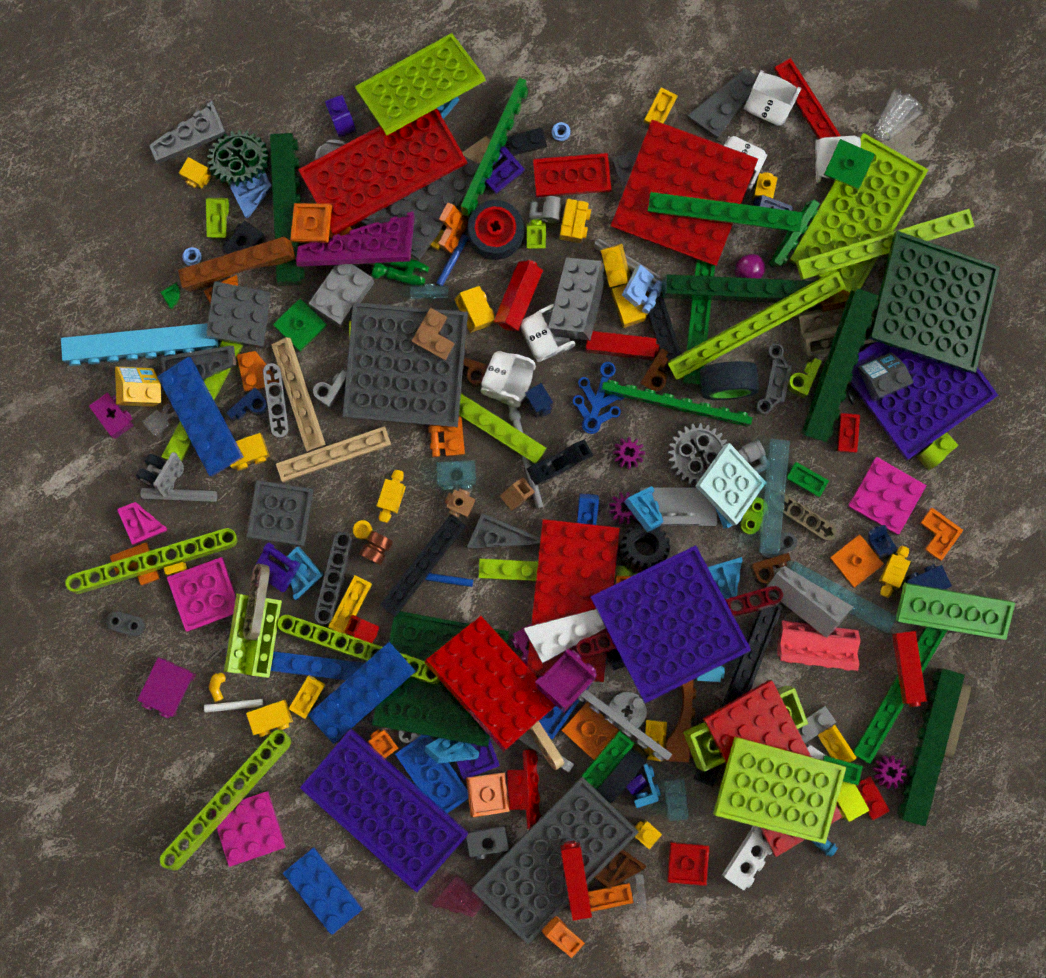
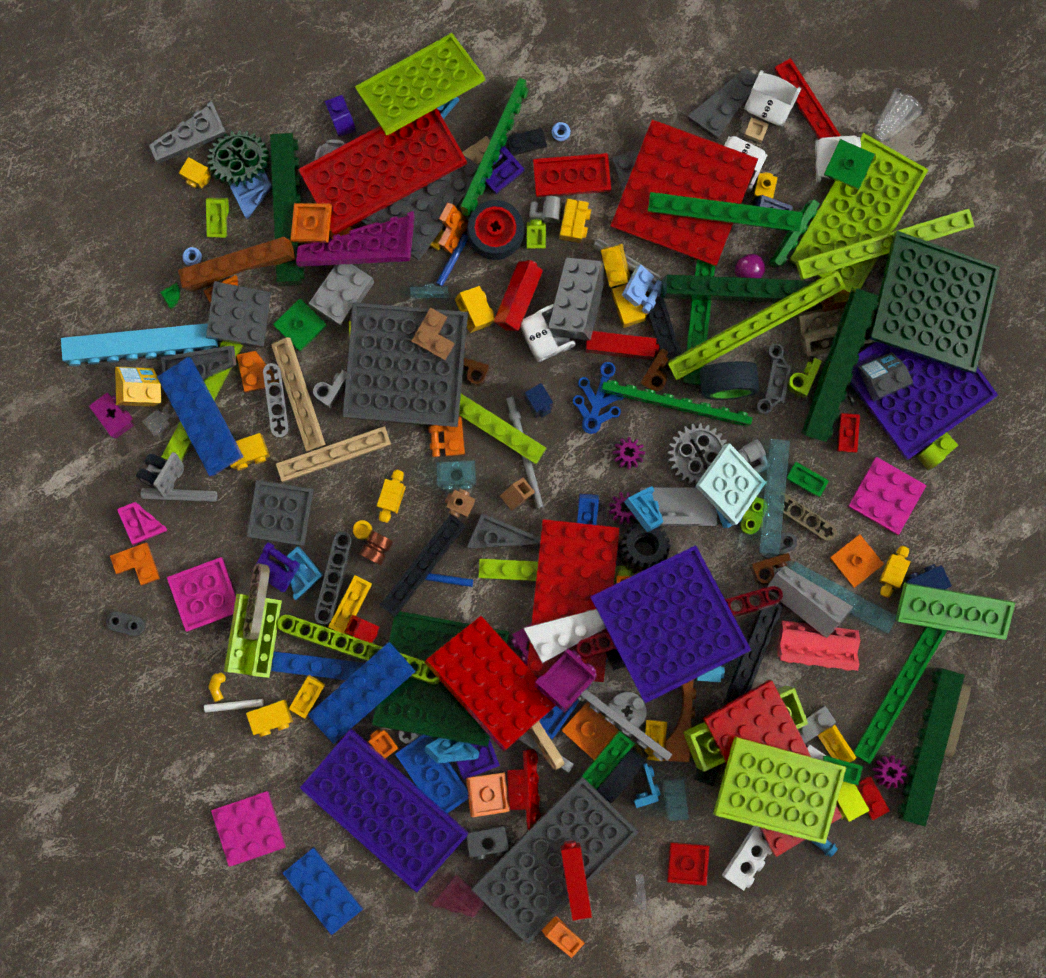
lime beam [65,528,237,594] -> none
magenta panel [137,657,196,719] -> none
lime beam [160,730,291,871] -> none
yellow tile [164,562,188,576] -> none
black brick [222,220,265,255] -> none
dark blue plate [226,388,268,421] -> none
green piece [372,259,429,285] -> none
white piece [480,351,536,407] -> none
black arch [527,439,593,486] -> none
orange plate [588,882,634,912] -> none
reddish brown wing [594,849,647,889] -> none
dark purple plate [626,774,648,797] -> none
yellow brick [635,819,662,849] -> none
yellow plate [644,87,678,125] -> none
dark azure wing [708,557,742,599] -> none
dark blue bracket [868,525,897,559] -> none
red brick [892,631,926,707] -> none
orange plate [919,508,963,561] -> none
none -> tan plate [744,117,769,143]

